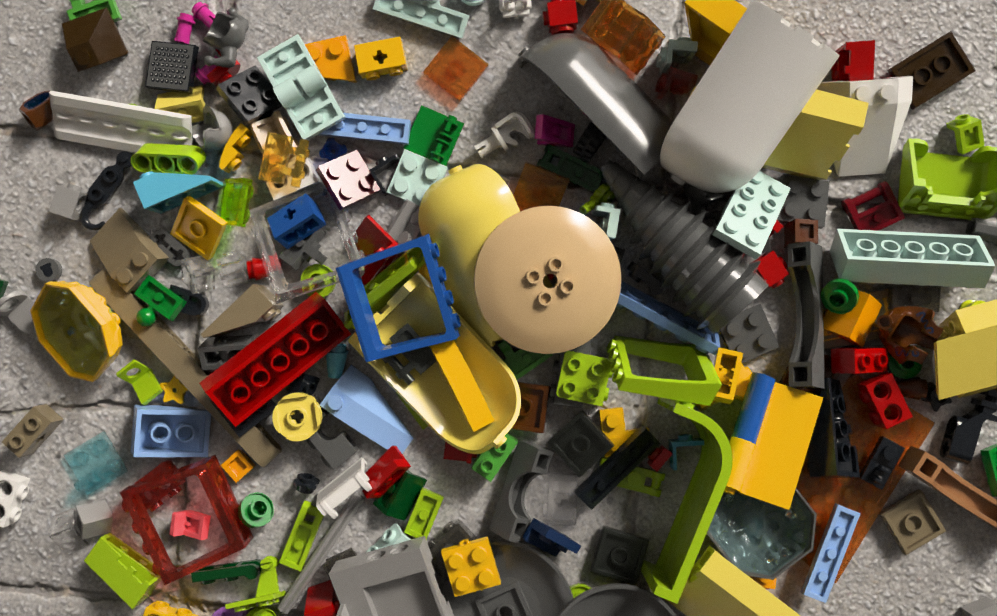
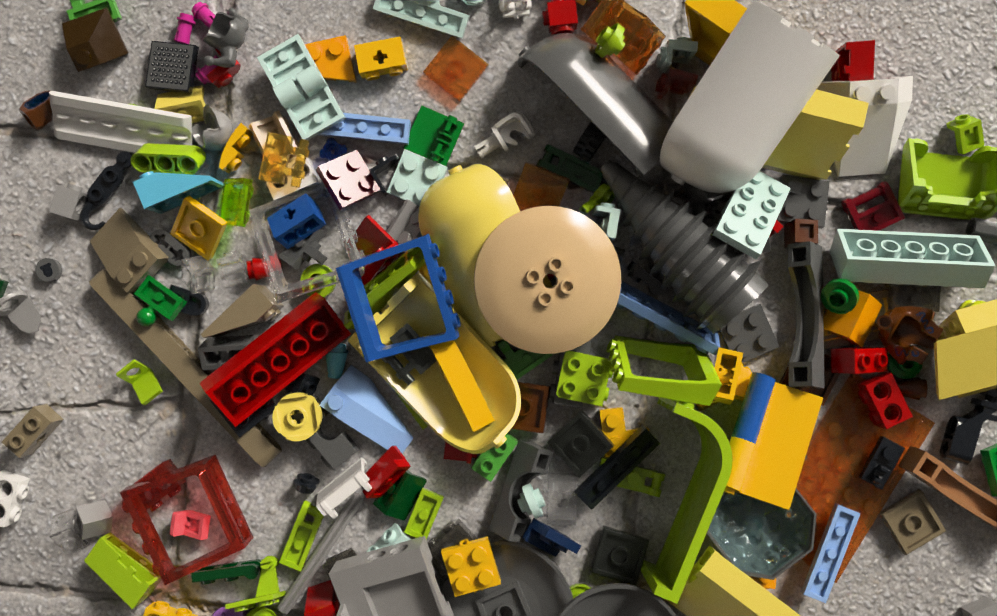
rock [30,281,123,382] -> none
clear light blue hinge [64,431,128,495] -> none
light blue slope [130,405,211,457] -> none
yellow plate [160,375,188,404] -> none
black plate [216,65,282,126] -> none
light orange plate [220,448,256,483] -> none
plate [238,492,274,529] -> none
dark pink slope [534,114,575,147] -> none
red plate [647,445,672,472] -> none
dark azure bracket [668,434,704,471] -> none
red brick [750,250,789,289] -> none
black wedge [807,378,860,478] -> none
dark brown plate [887,31,976,110] -> none
black plate [921,382,952,412] -> none
none -> light aqua plate [517,483,546,519]
none -> lime plate [595,23,625,58]

